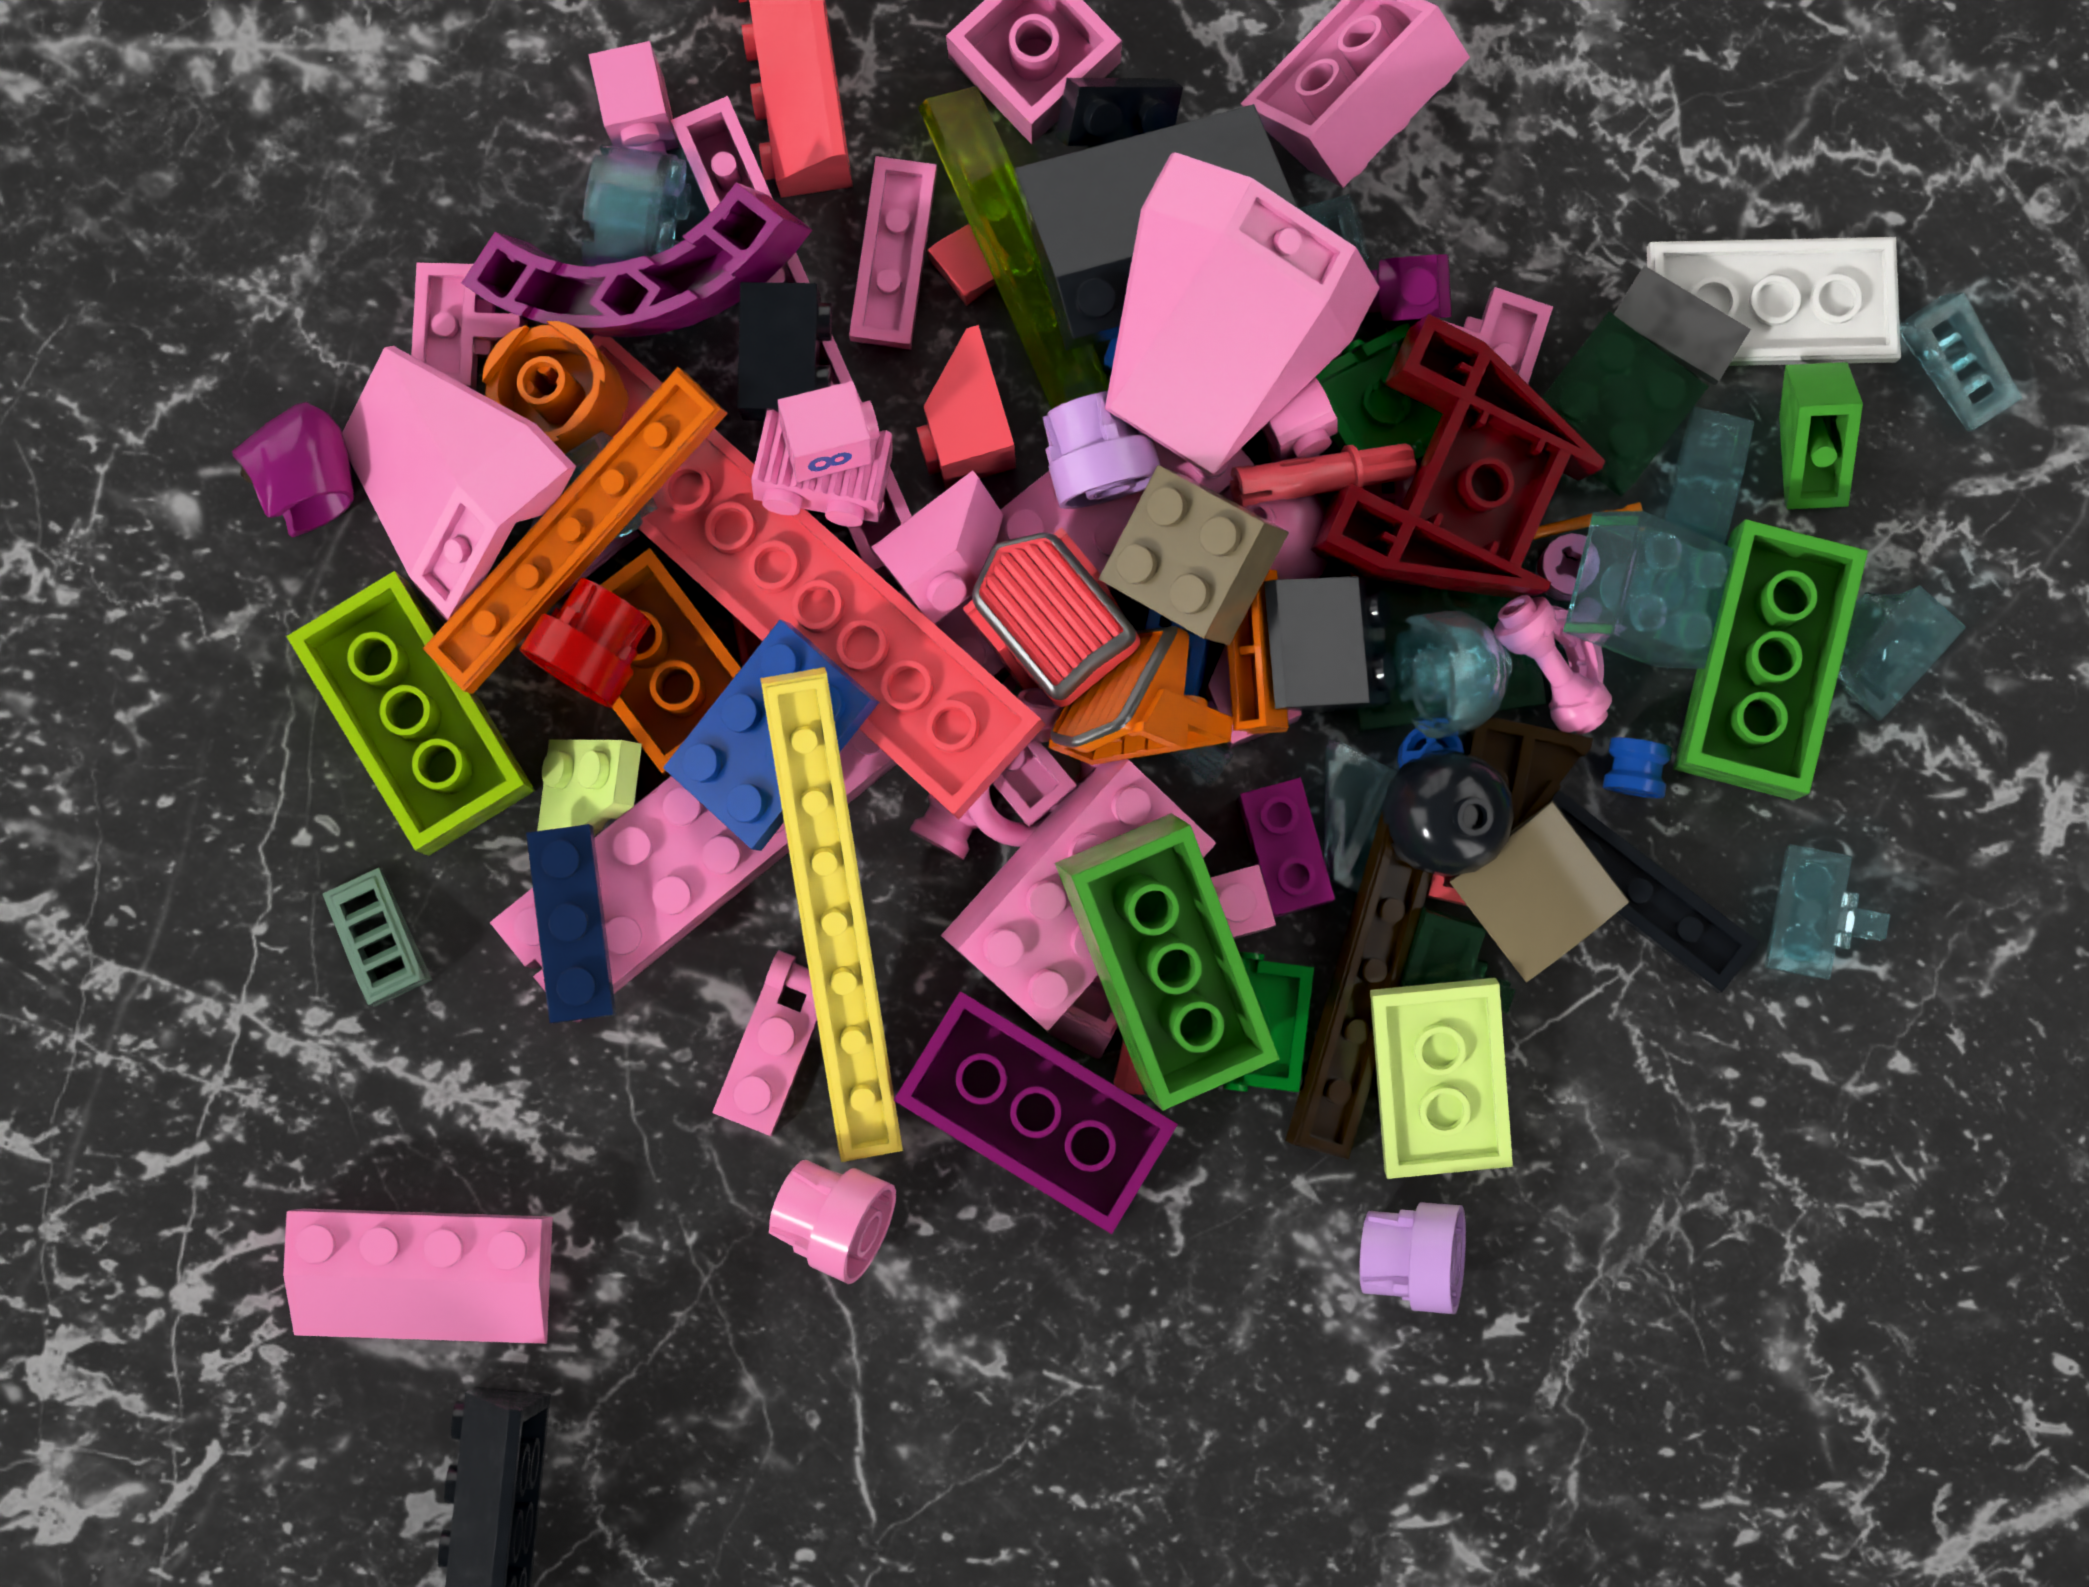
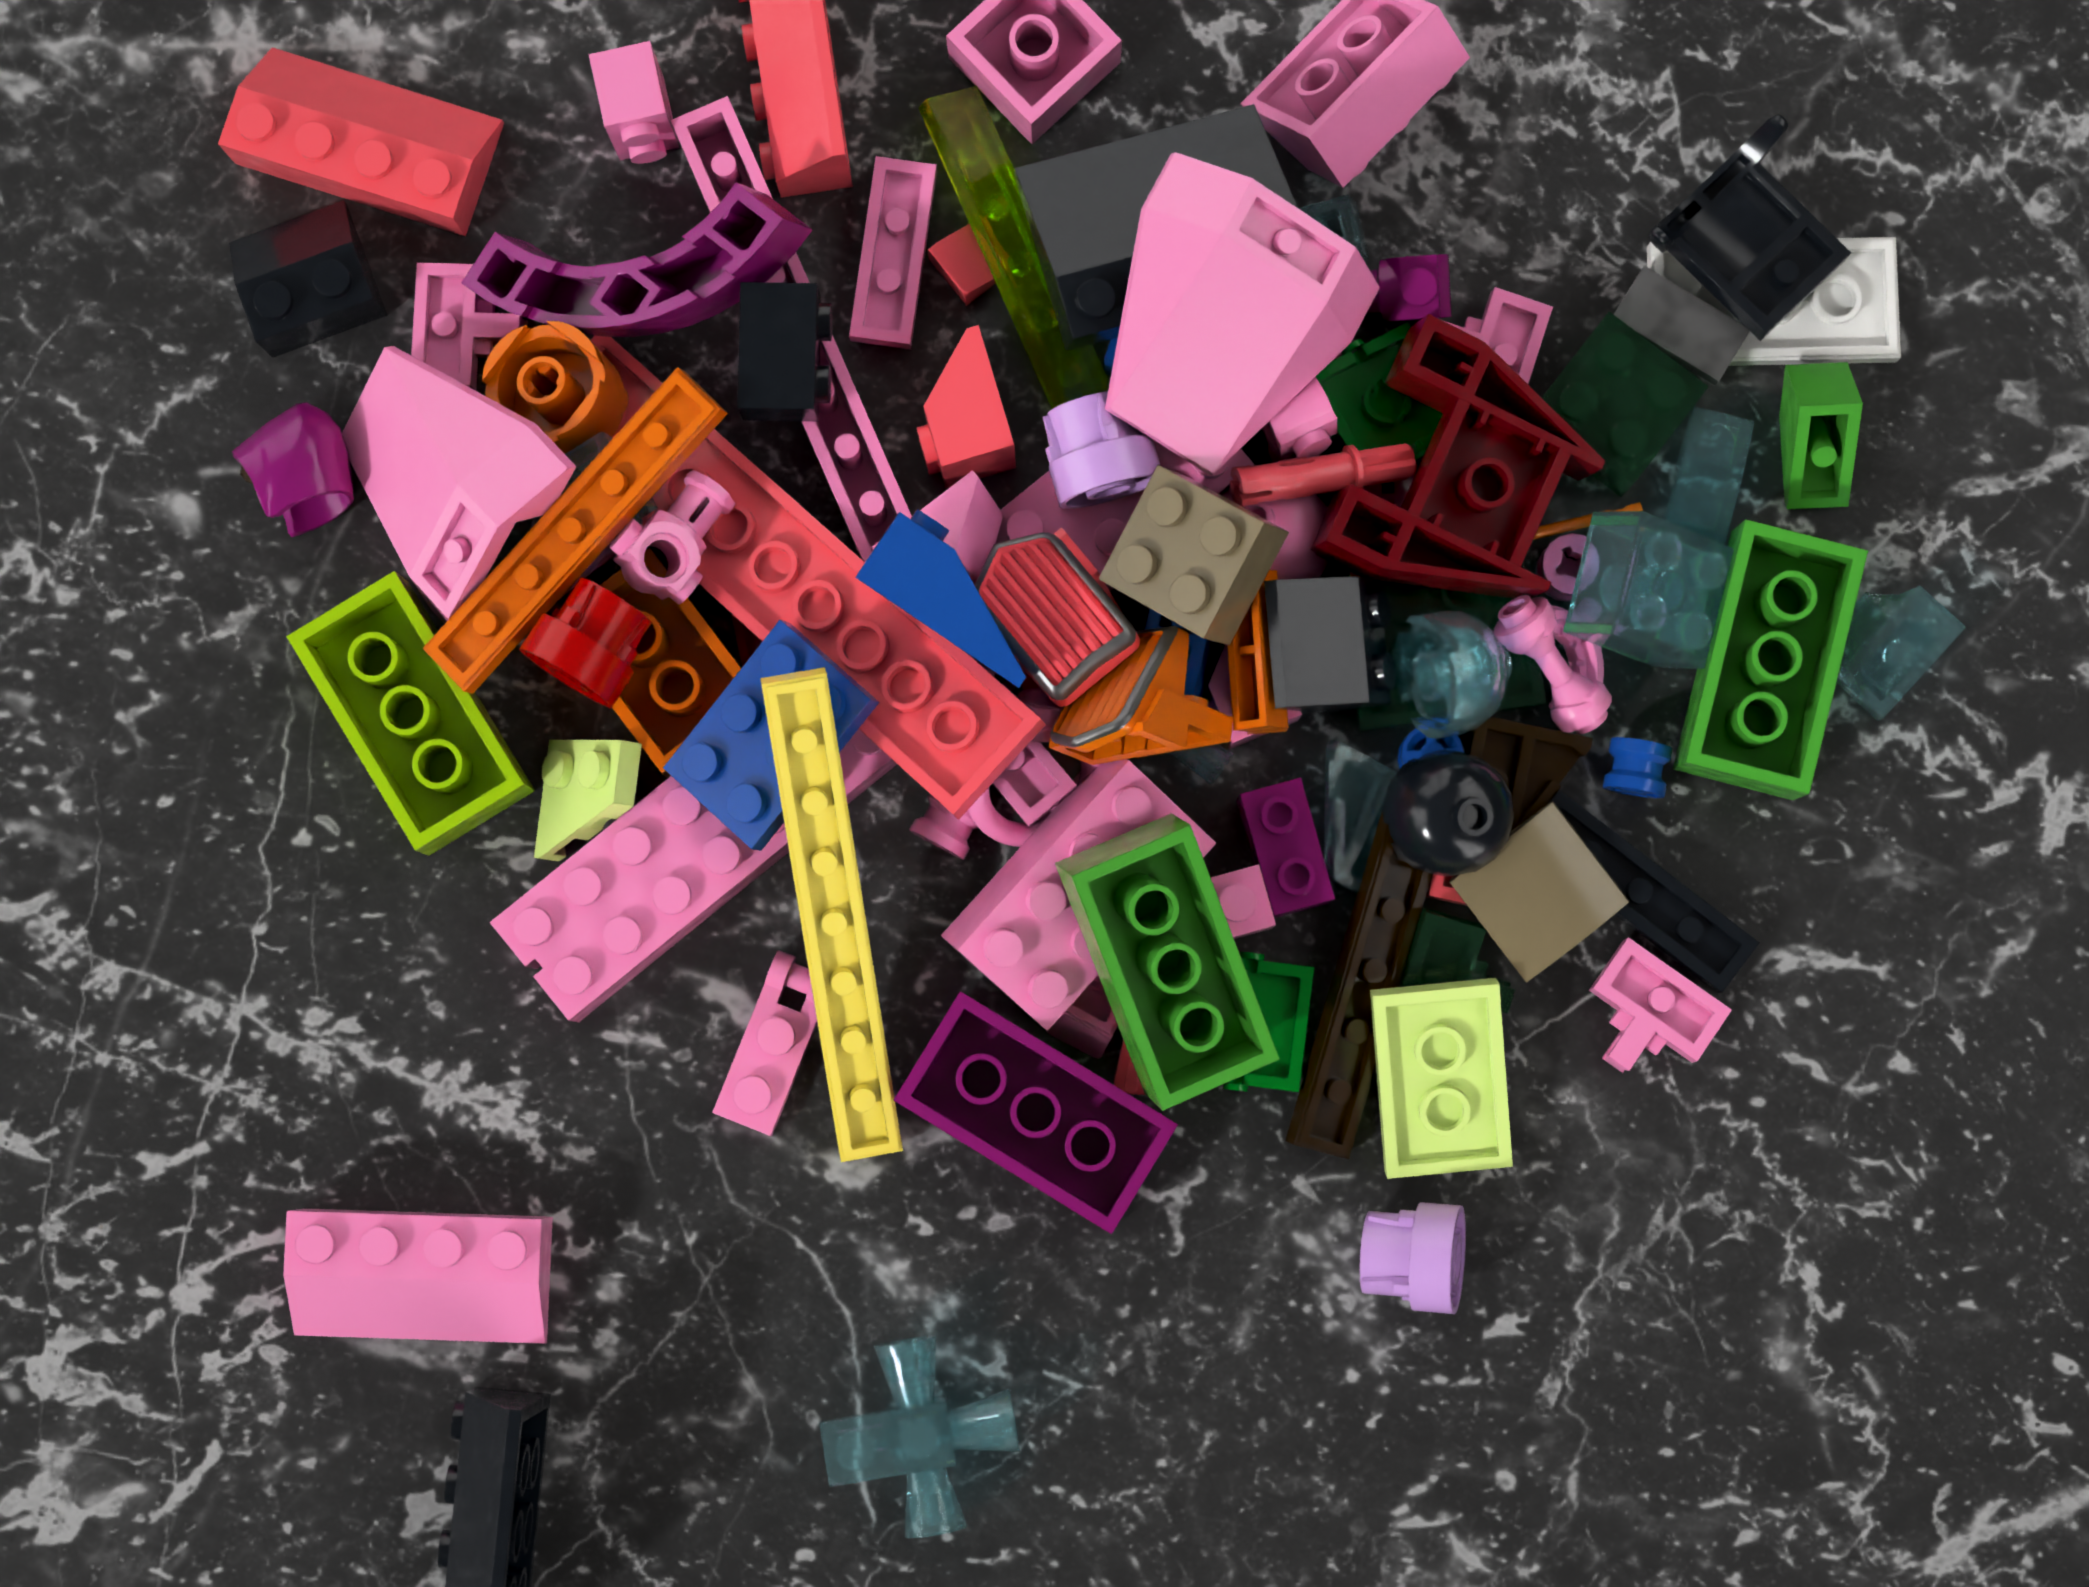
sand green slope [322,867,432,1007] -> none
dark blue plate [526,824,616,1024] -> none
clear light blue brick [582,144,692,266] -> none
bright pink brick [751,409,893,527] -> none
bright pink piece [769,1160,896,1284] -> none
bright pink brick [778,381,880,482] -> none
black hinge [1055,78,1183,148] -> none
clear light blue hinge [1764,844,1890,980] -> none
clear light blue slope [1900,293,2022,431] -> none
none -> coral slope [218,47,504,237]
none -> black slope [229,201,387,358]
none -> bright pink connector [609,470,735,605]
none -> clear light blue brick [819,1335,1020,1538]
none -> blue slope [855,509,1026,688]
none -> bright pink hinge [1589,937,1732,1073]
none -> black piece [1648,114,1851,341]

